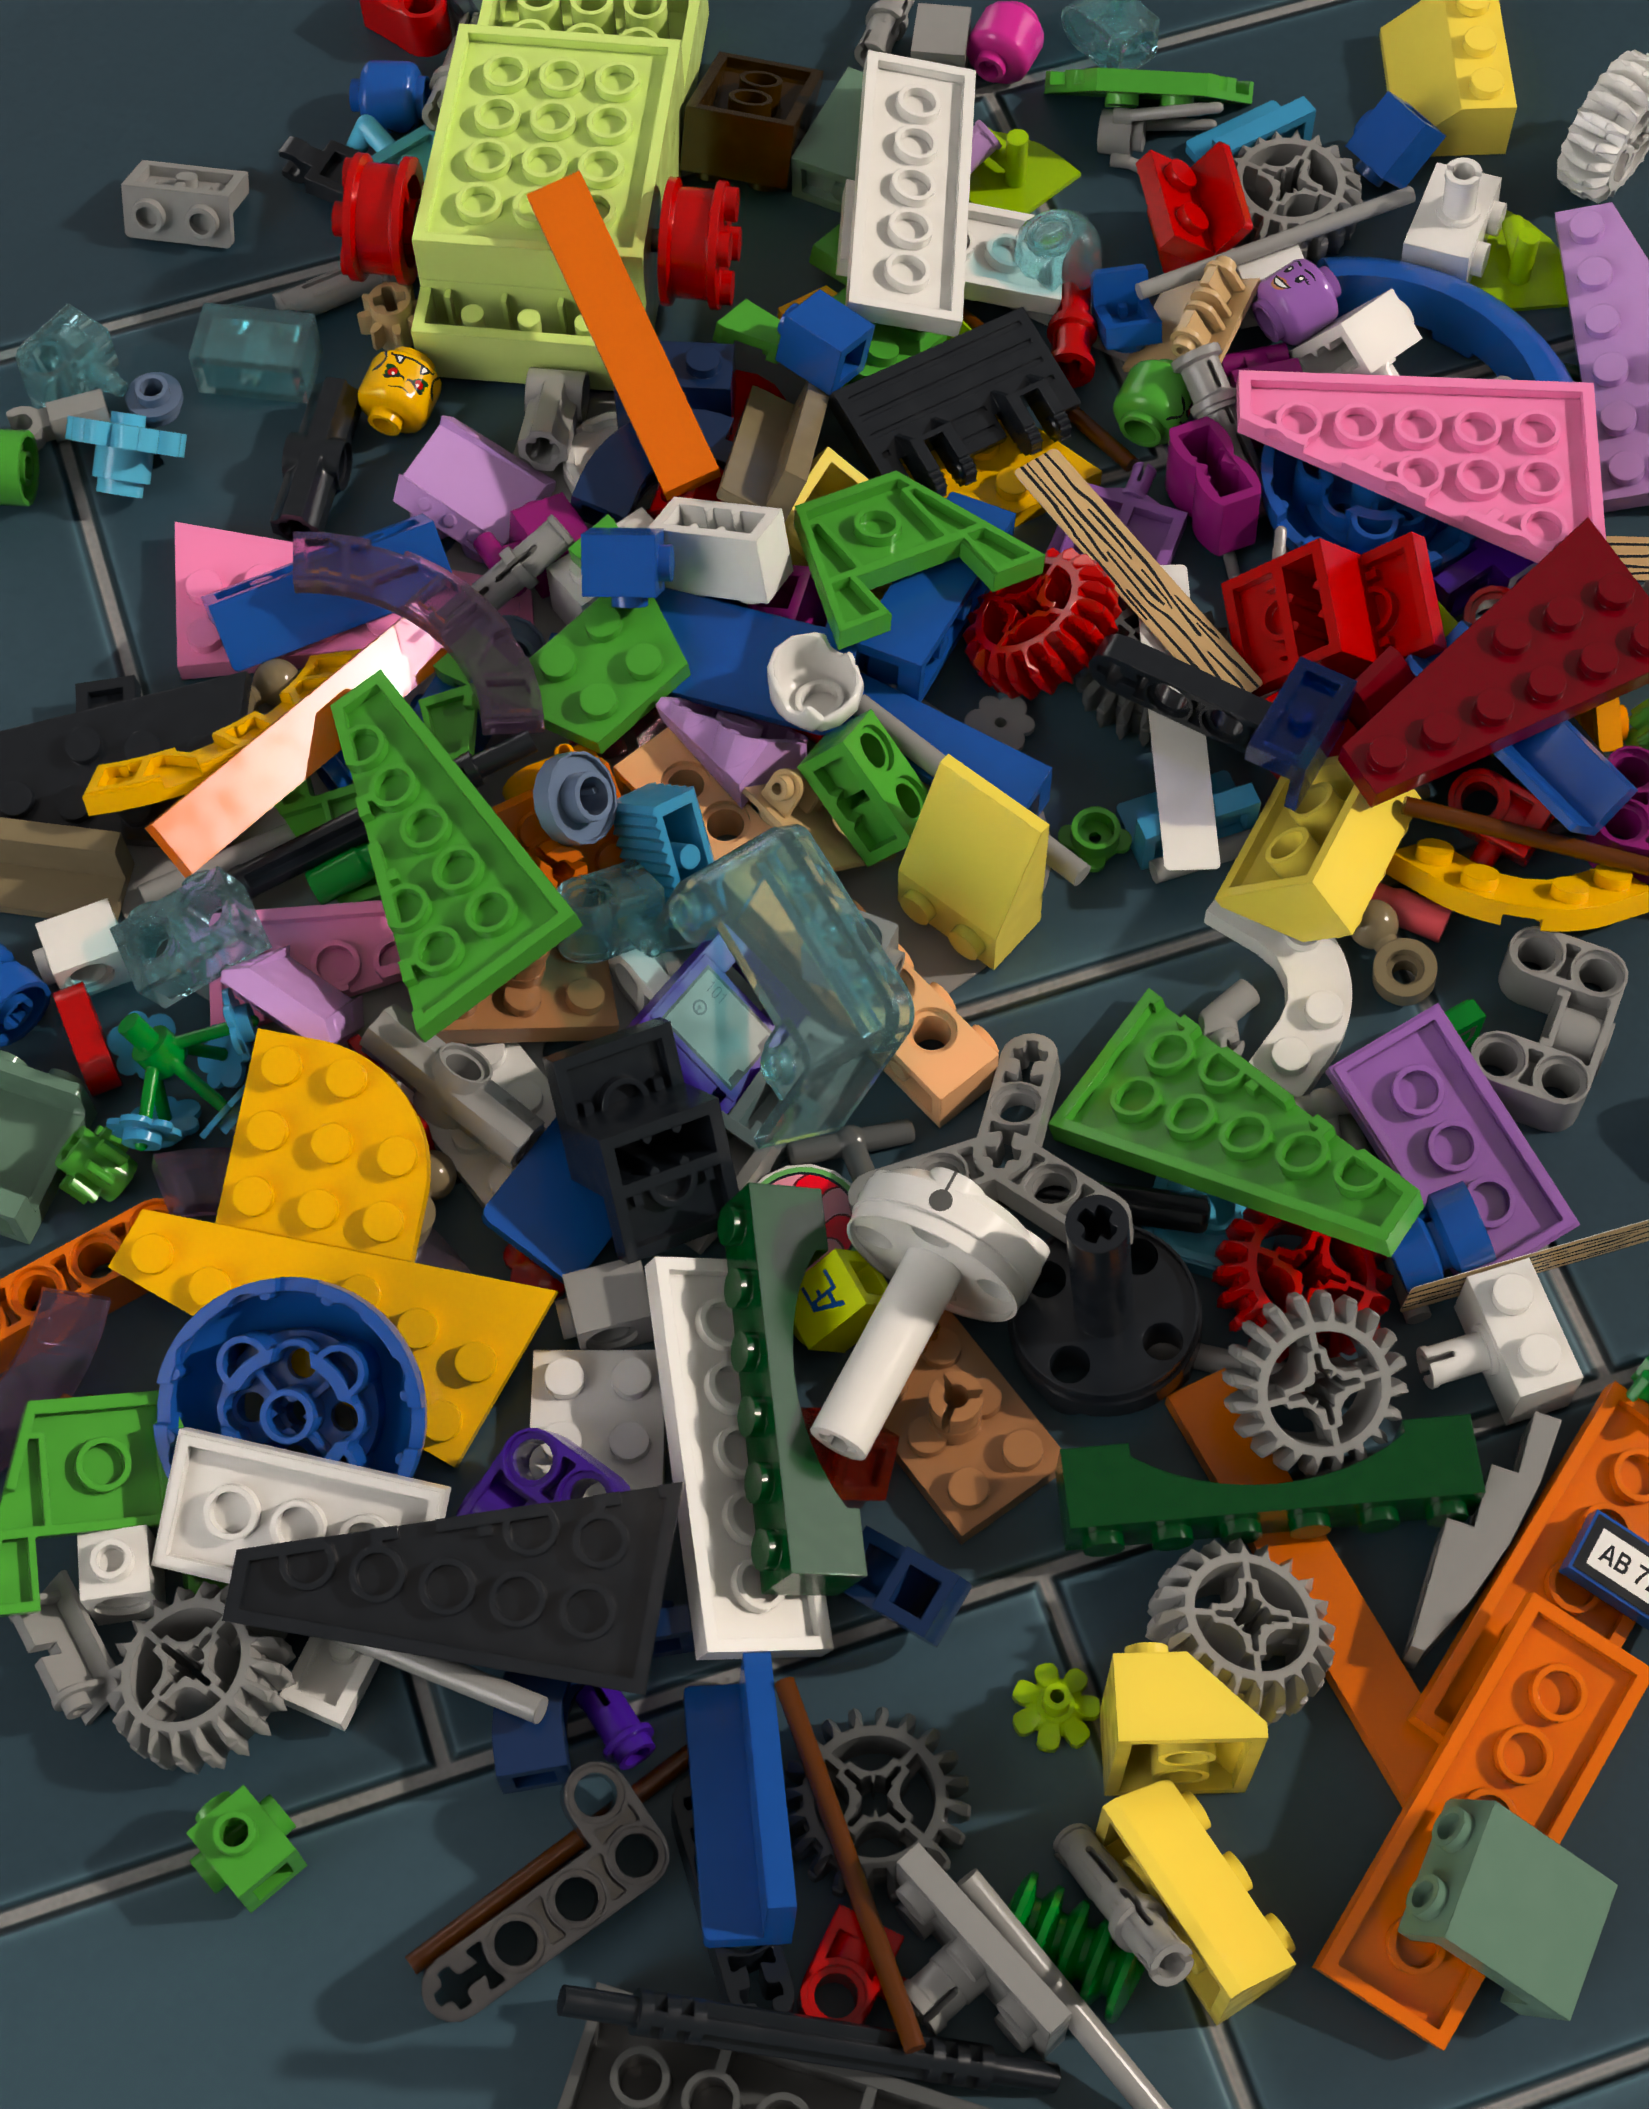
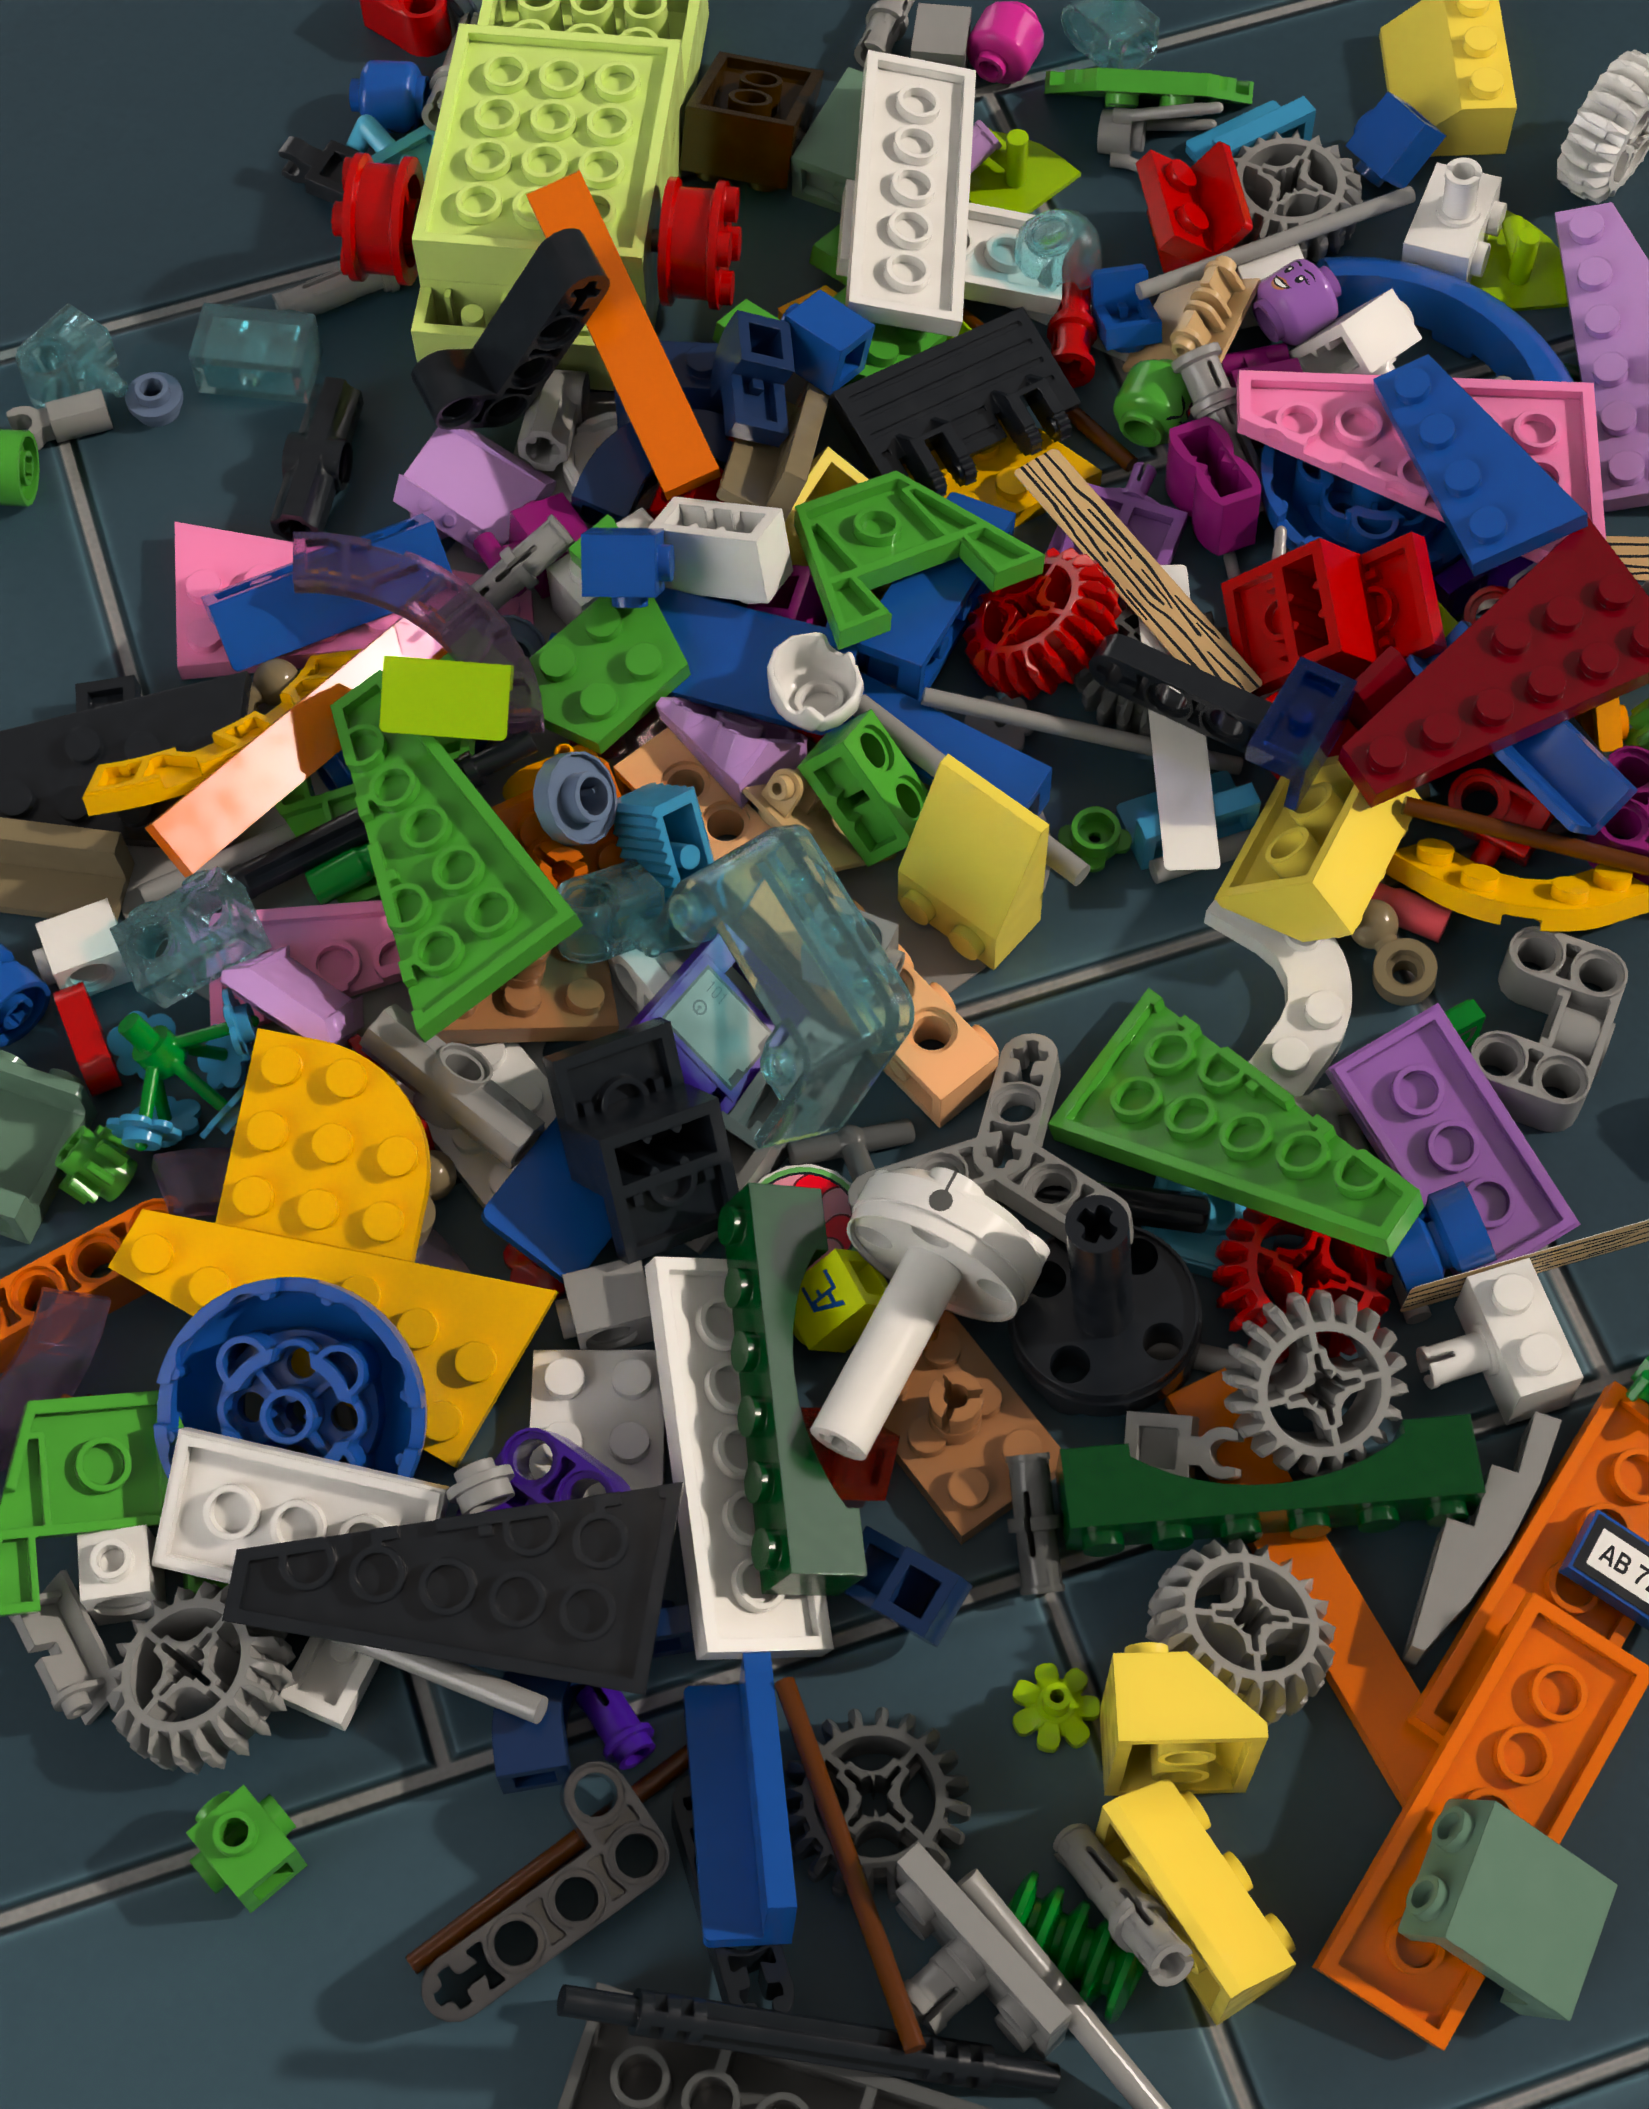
medium azure plant [65,411,187,498] -> none
light grey bracket [121,160,249,249] -> none
tan gear [357,281,418,350] -> none
yellow head [358,346,441,436] -> none
red piece [796,1904,907,2024] -> none
light grey arm [1198,979,1260,1056] -> none
none -> lime panel [379,655,514,741]
none -> black beam [411,228,610,430]
none -> light grey plate [446,1457,515,1515]
none -> dark blue brick [710,310,795,447]
none -> light grey axle [921,687,1243,775]
none -> dark grey pin [1006,1452,1065,1595]
none -> light grey plate [1124,1411,1245,1481]
none -> blue wing [1373,354,1588,577]

